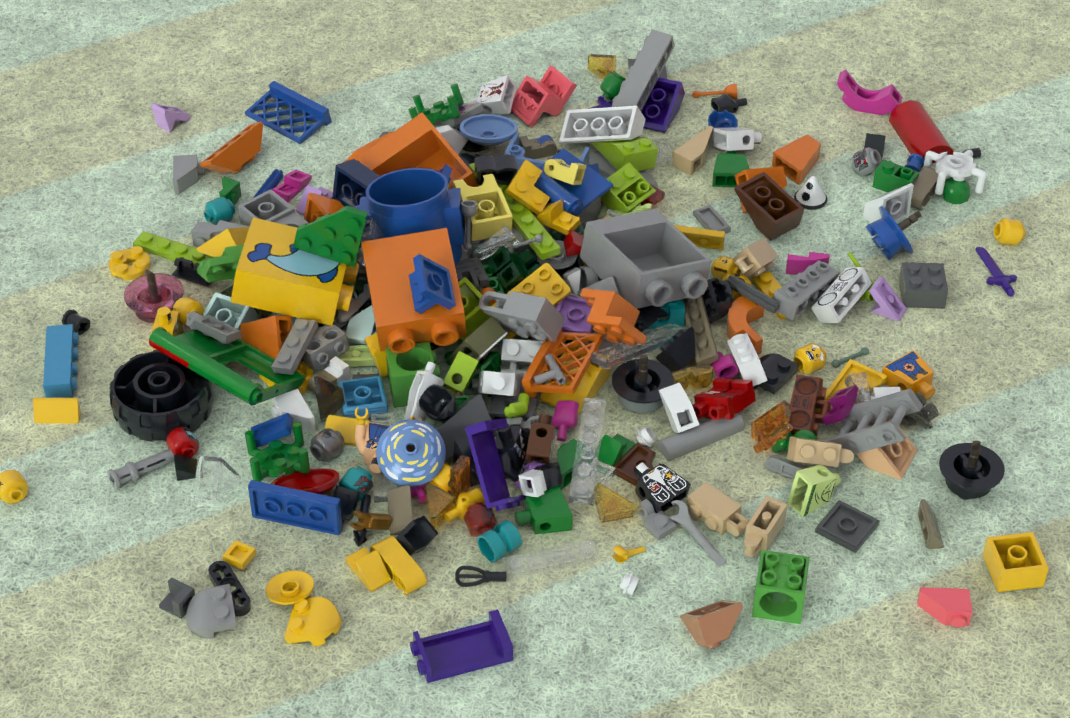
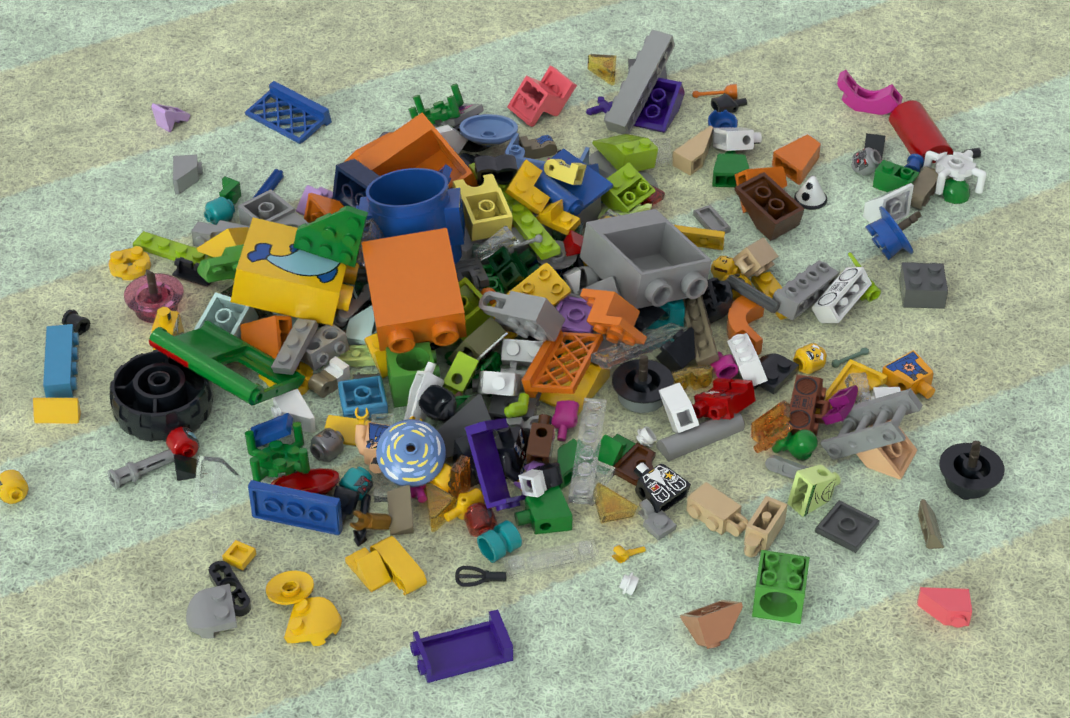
dark grey panel [159,577,195,619] -> none
yellow head [172,297,204,327] -> none
light grey hinge [186,311,241,344] -> none
orange wedge [199,122,263,174] -> none
dark pink slope [272,169,312,203] -> none
clear smoke slope [314,376,345,422] -> none
black panel [396,516,438,556] -> none
blue bracket [409,254,456,314] -> none
light grey hinge [461,200,478,250] -> none
white torso [471,75,517,115] -> none
light grey piece [534,354,566,385] -> none
white slope [559,106,645,144] -> none
green head [600,72,626,101] -> none
light grey piece [670,500,726,566] -> none
dark pink slope [785,252,830,275] -> none
tan brick [787,436,854,467] -> none
lavender slope [869,277,907,321] -> none
clear smoke hips [901,392,939,430] -> none
dark purple sword [976,247,1017,296] -> none
yellow brick [982,532,1049,592] -> none
yellow head [993,218,1026,245] -> none

